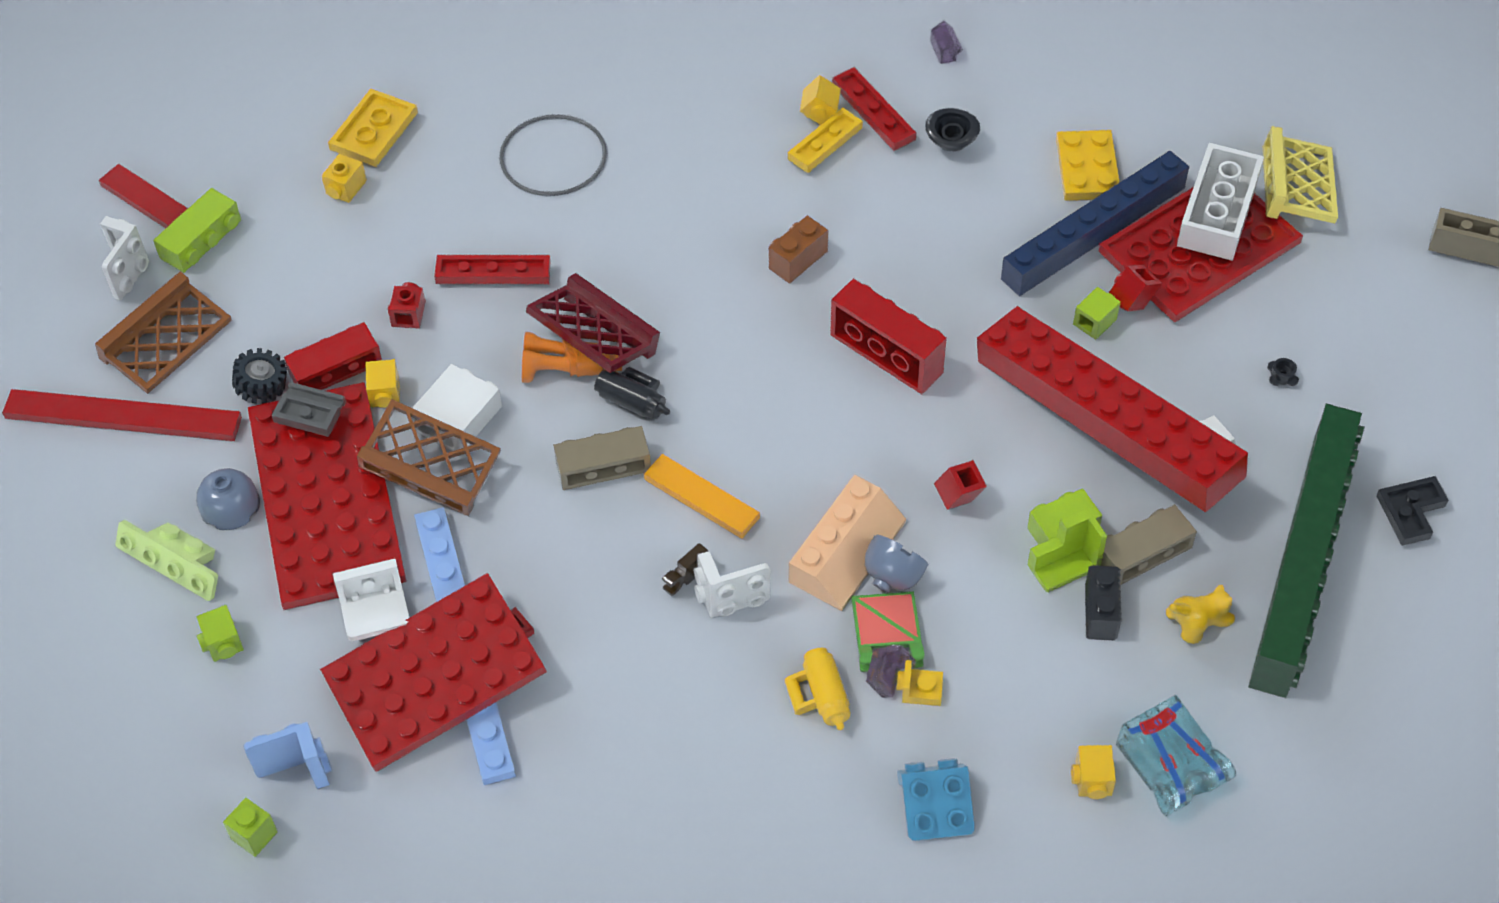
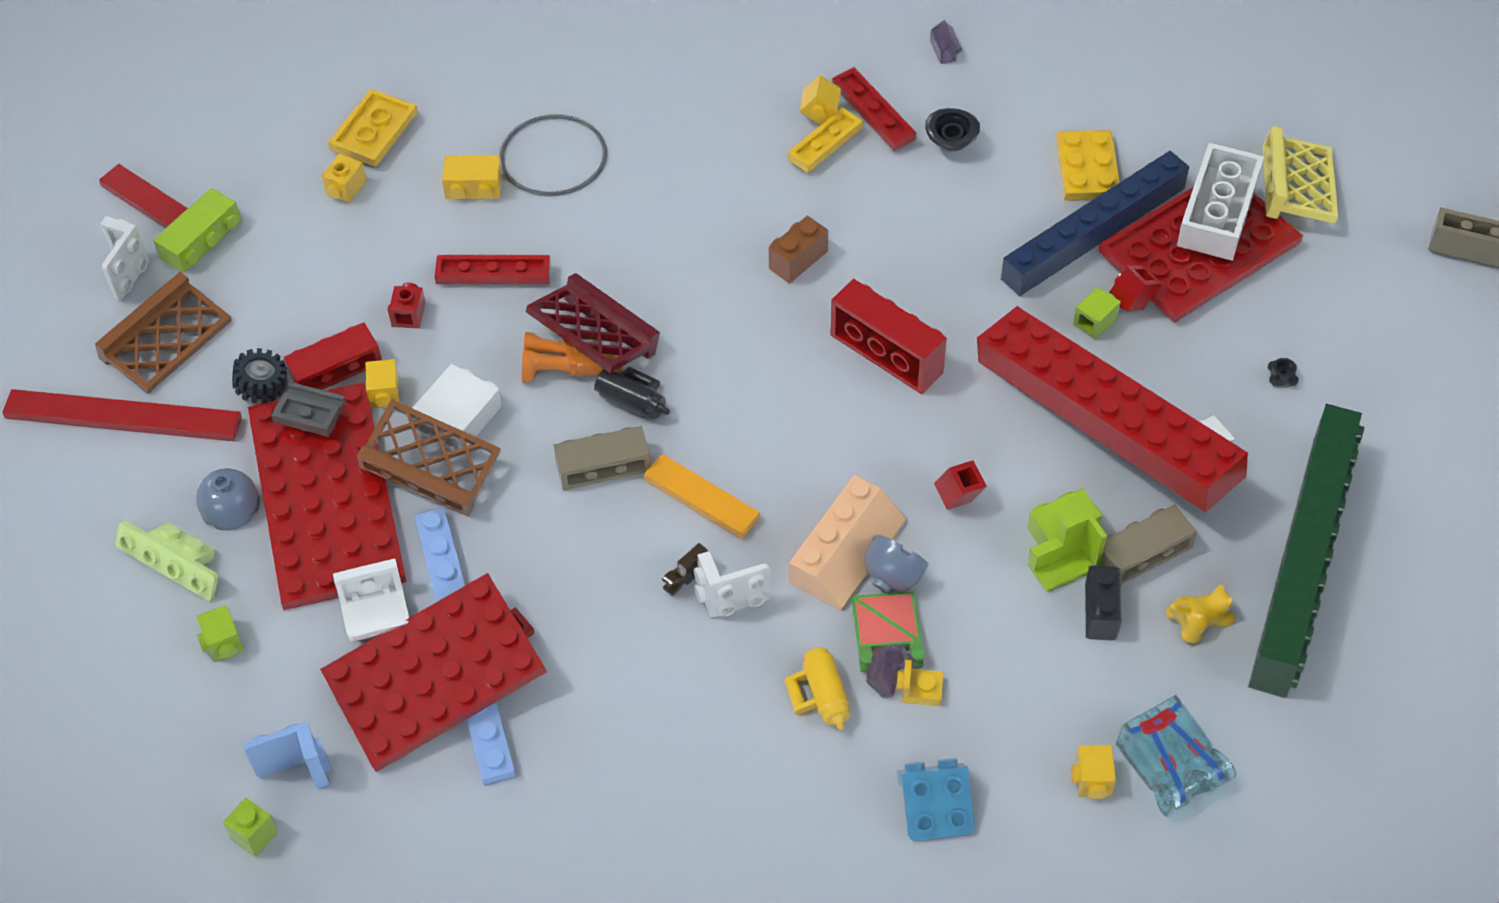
black plate [1376,476,1449,546] -> none
none -> yellow brick [442,155,502,199]

